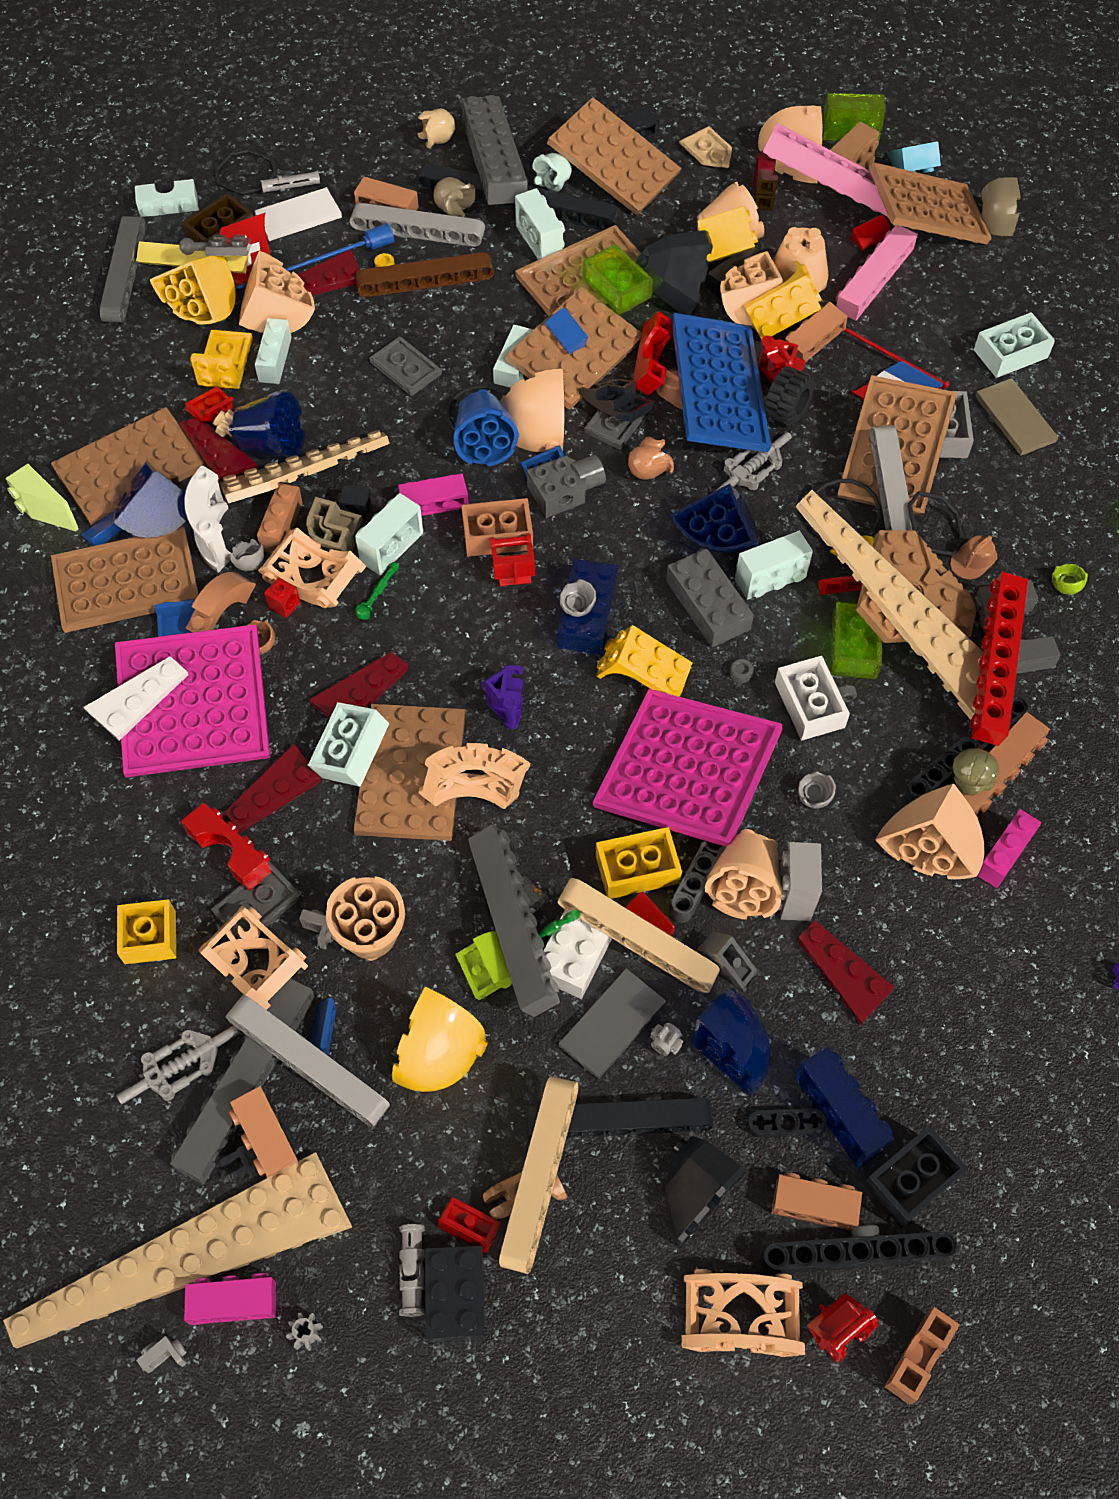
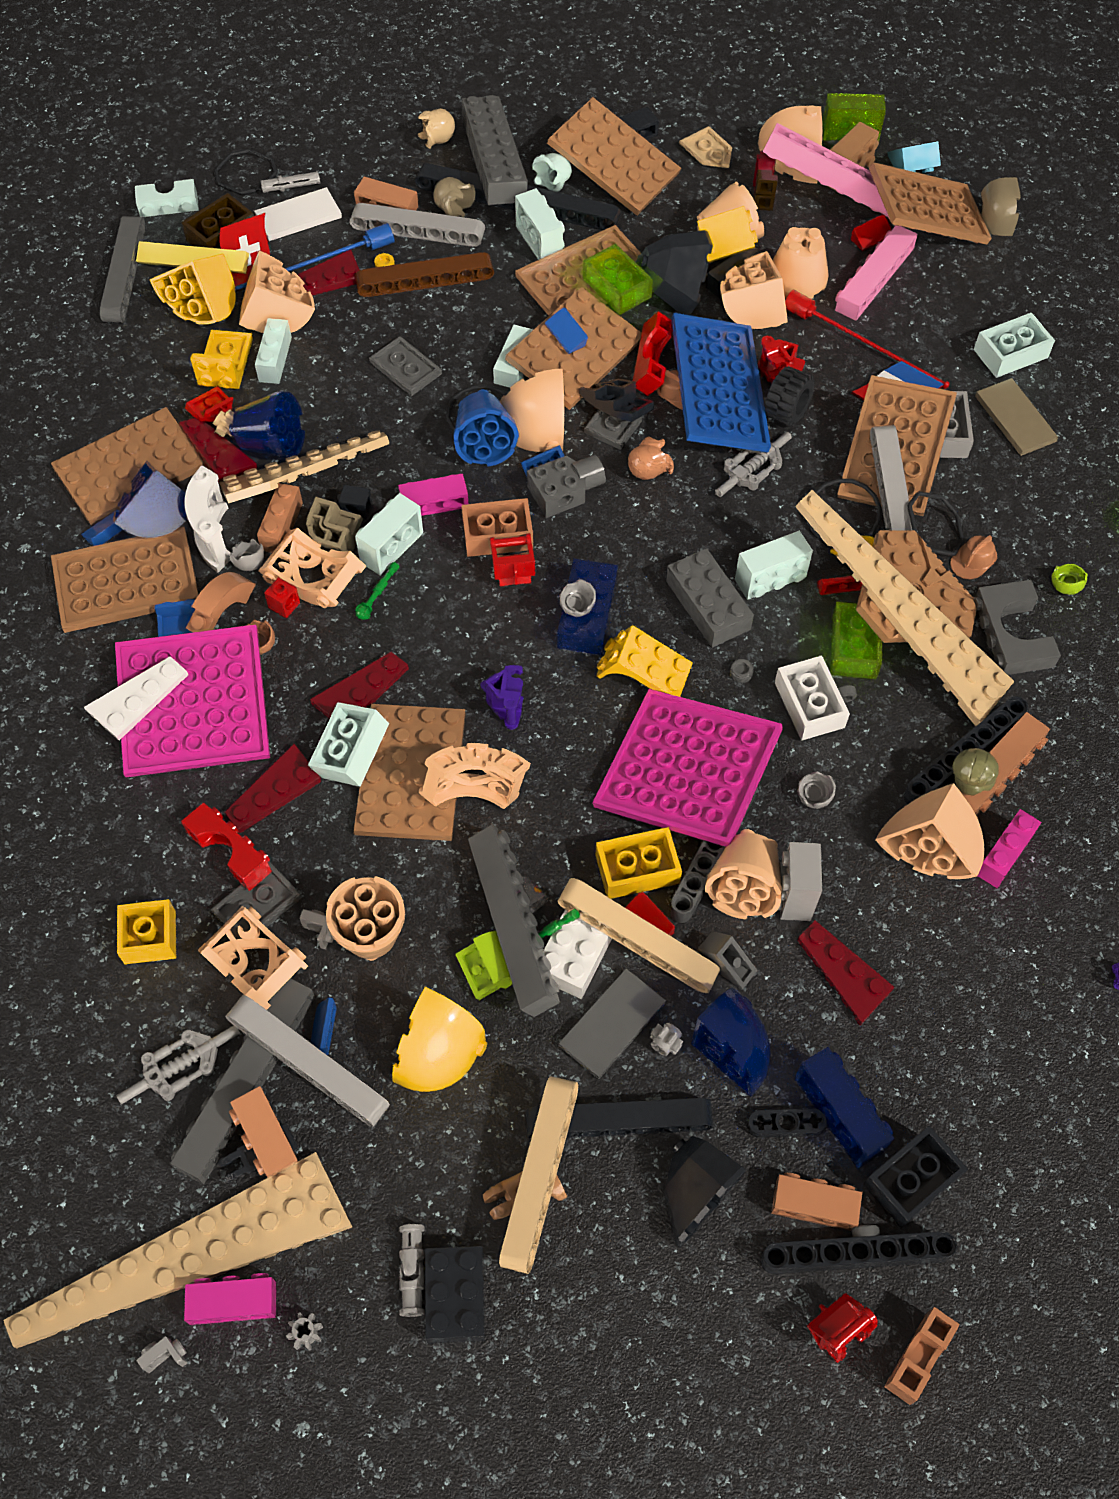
yellowish green slope [6,464,79,531] -> none
dark grey plate [179,234,251,256] -> none
red slope [438,1197,501,1253] -> none
clear blue brick [670,484,761,553] -> none
light nougat fence [682,1269,805,1357] -> none
yellow bracket [744,260,822,340] -> none
nougat brick [785,302,848,362] -> none
red brick [970,571,1028,746] -> none

